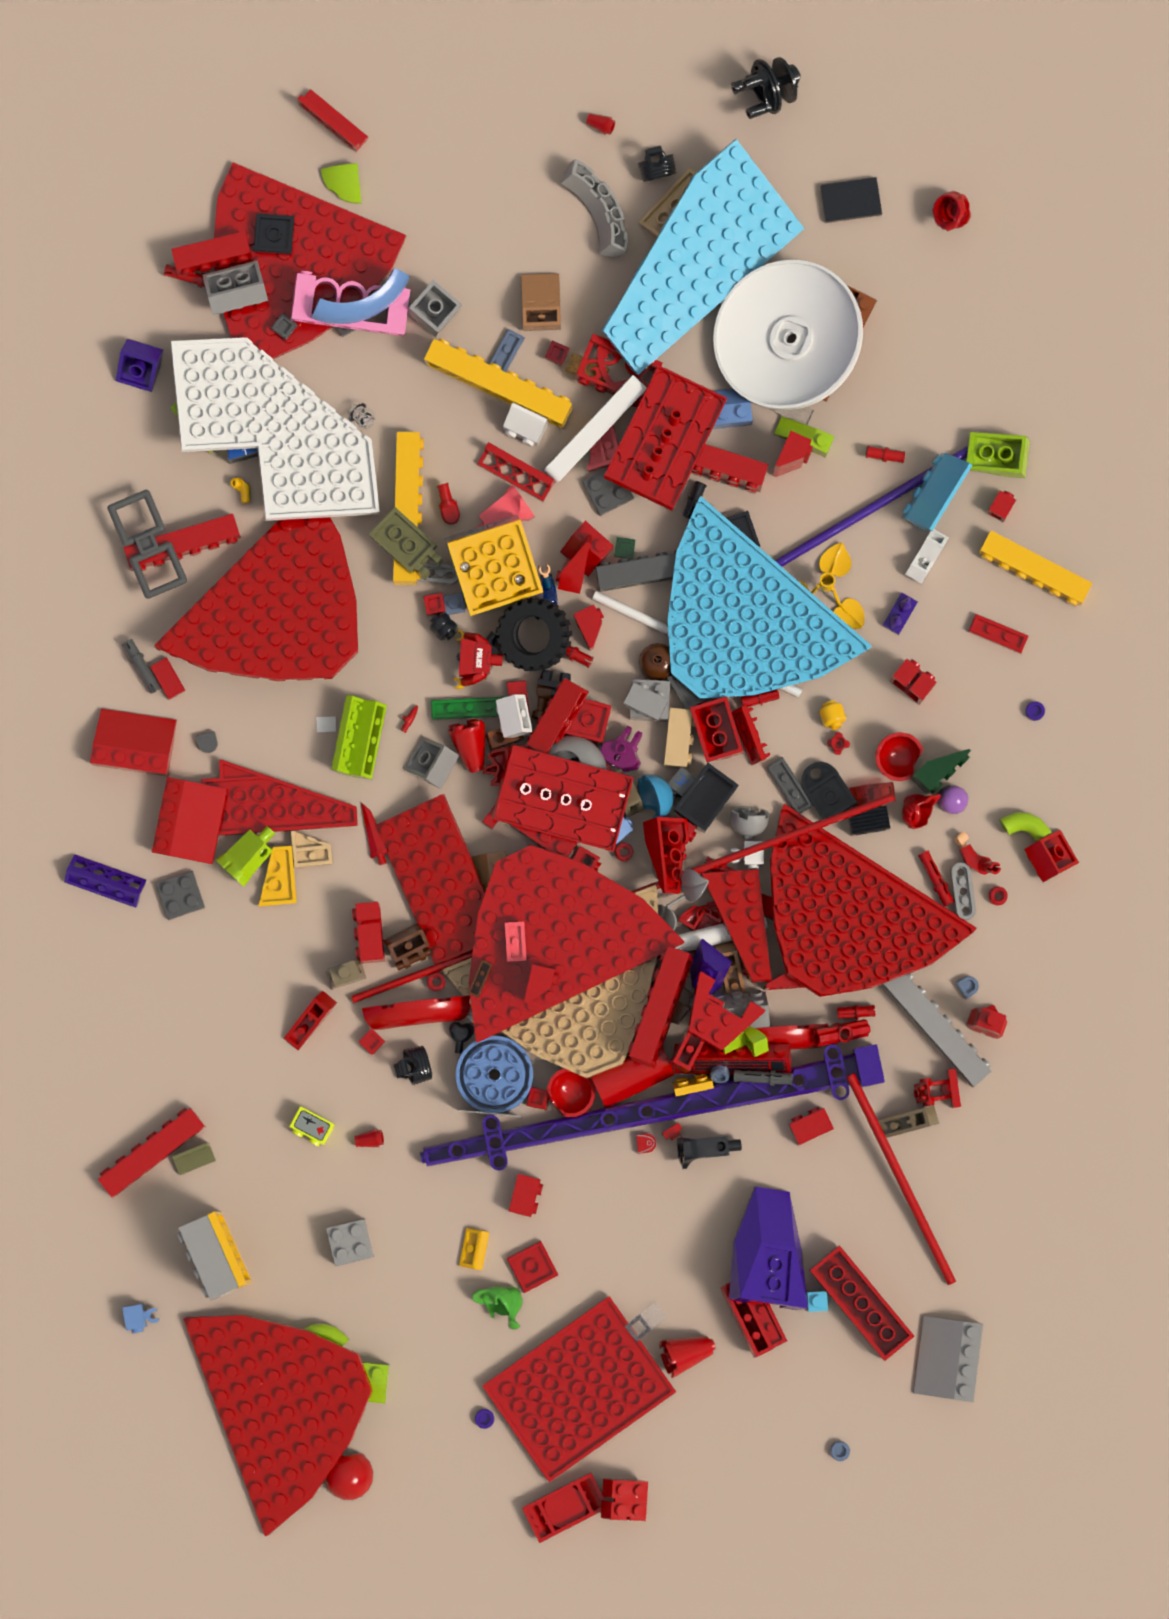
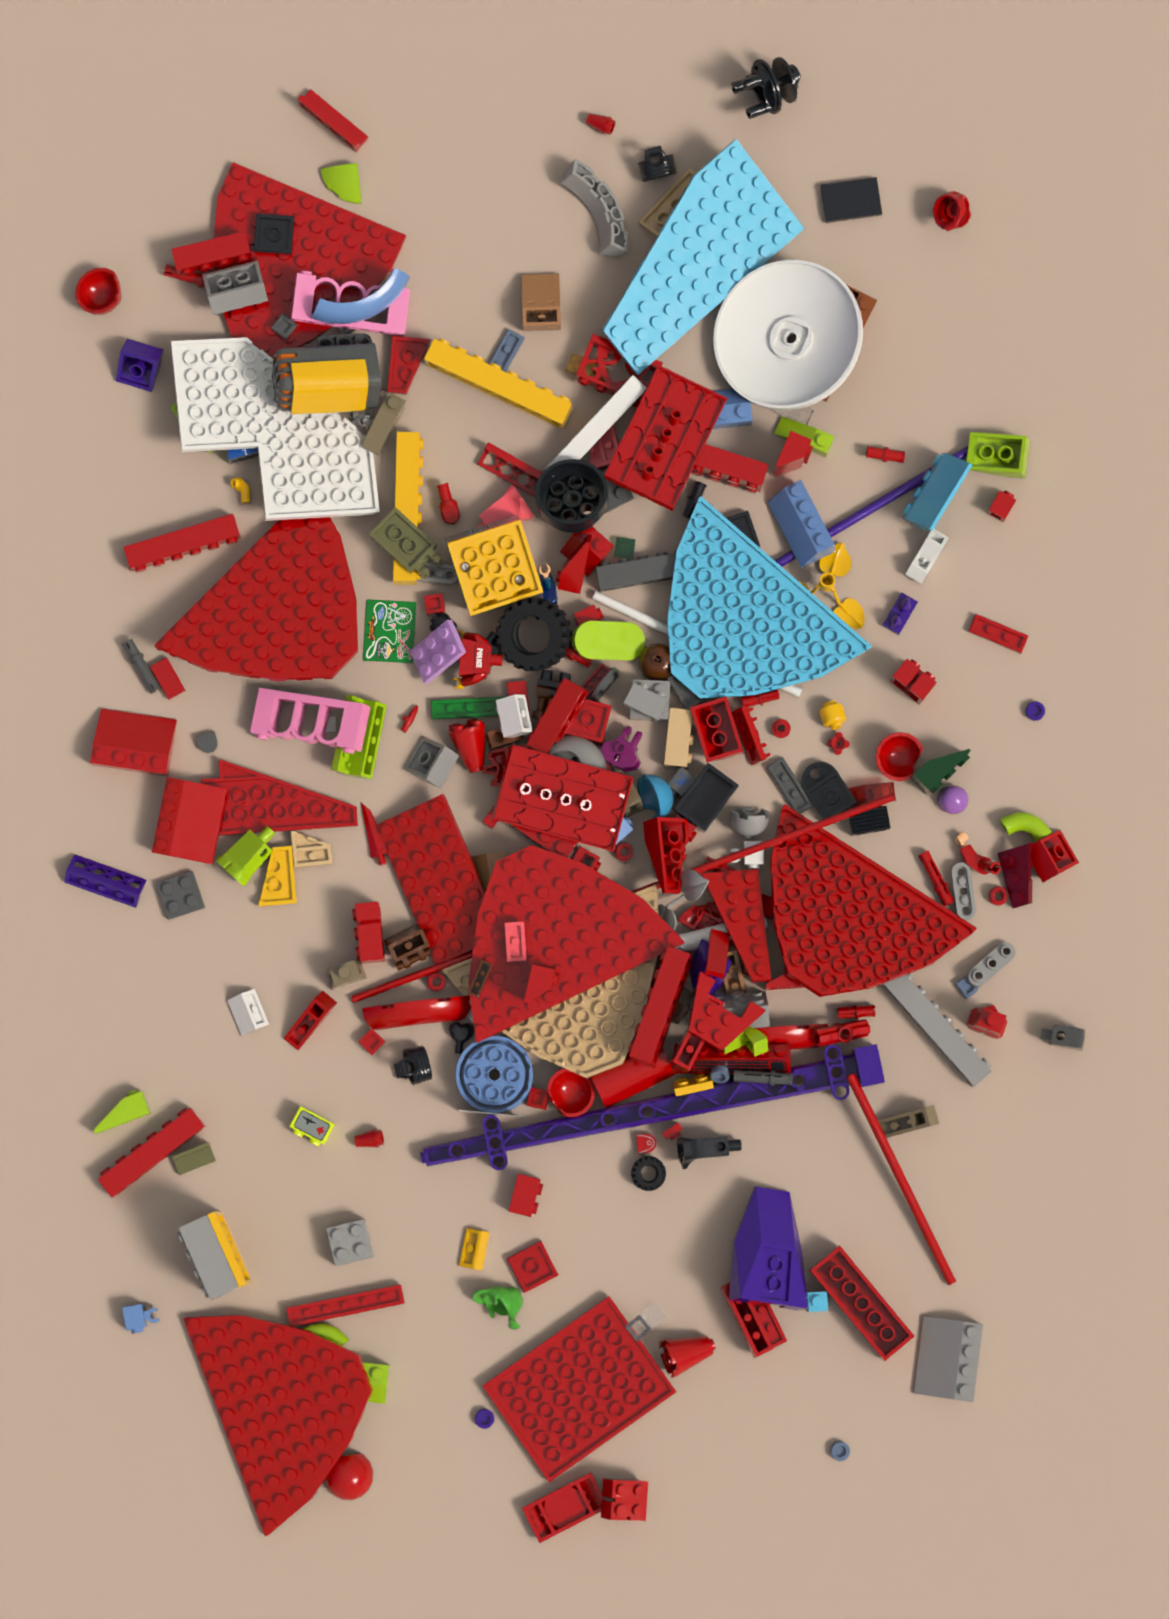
dark grey bar [107,489,187,599] -> none
light grey brick [407,280,462,338] -> none
sand blue plate [443,593,465,615] -> none
white slope [503,403,547,447] -> none
dark red plate [545,340,570,366] -> none
red brick [789,1106,834,1146] -> none
red hair [902,794,941,829] -> none
red tile [913,1068,961,1108] -> none
yellow brick [979,530,1093,606] -> none
none -> red cylinder [75,268,121,315]
none -> lime slope [94,1089,151,1134]
none -> white panel [227,989,269,1036]
none -> bright pink fence [250,688,370,754]
none -> piece [272,333,381,415]
none -> red plate [286,1284,405,1327]
none -> dark tan slope [361,392,406,455]
none -> green sticker [363,599,416,663]
none -> red wing [387,336,431,395]
none -> lavender plate [410,620,466,683]
none -> black wheel [535,459,609,533]
none -> lime tile [572,621,645,661]
none -> red piece [581,663,610,698]
none -> dark grey tile [591,667,620,702]
none -> black tyre [631,1156,666,1191]
none -> red tile [705,929,730,979]
none -> medium blue slope [768,480,835,568]
none -> red plate [771,719,791,738]
none -> light grey plate [967,942,1015,987]
none -> dark red wing [997,843,1033,909]
none -> dark grey torso [1040,1025,1085,1051]

